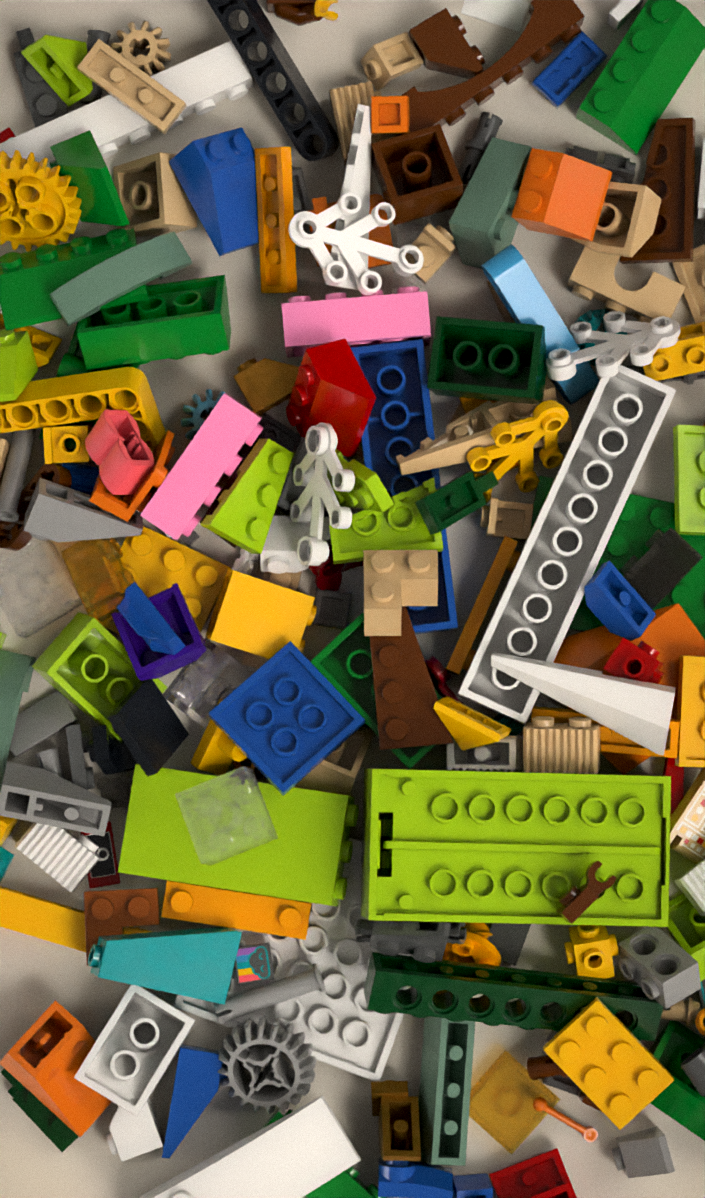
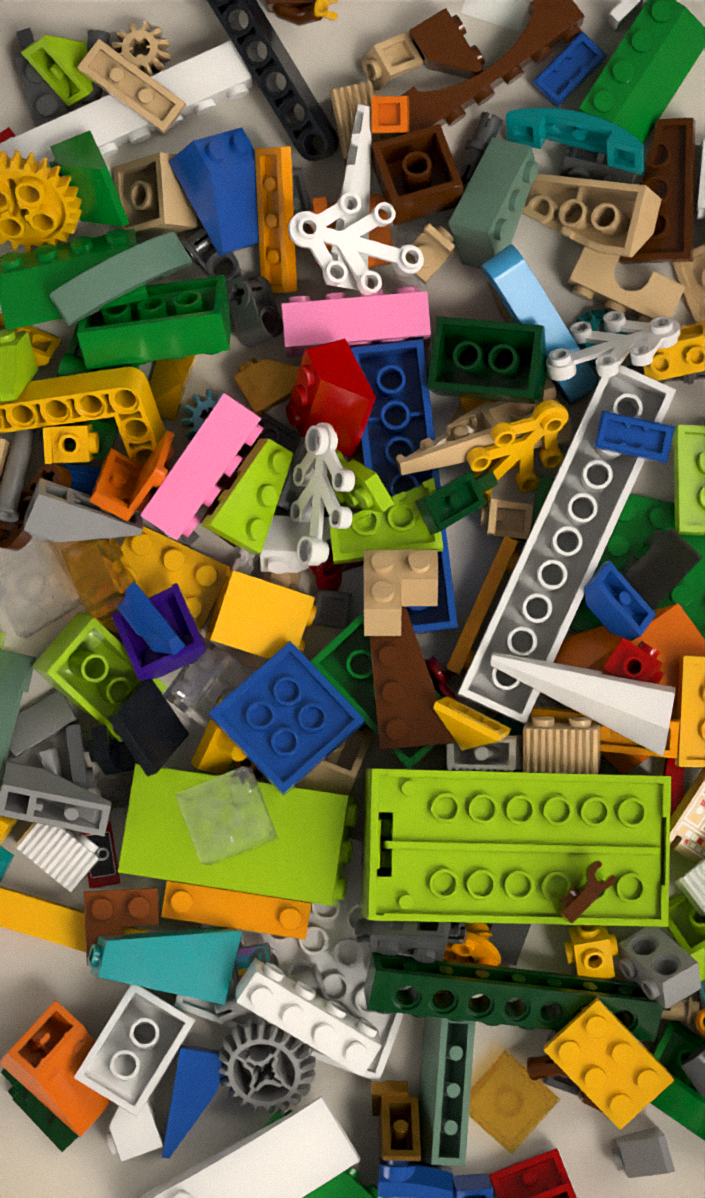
coral brick [85,410,155,495] -> none
orange slope [511,148,612,242] -> none
orange hinge [533,1097,598,1142] -> none
none -> yellow slope [149,355,197,421]
none -> dark grey piece [179,226,242,285]
none -> dark grey piece [226,276,283,348]
none -> white brick [235,958,382,1076]
none -> teal slope [506,108,644,175]
none -> blue plate [594,411,675,464]

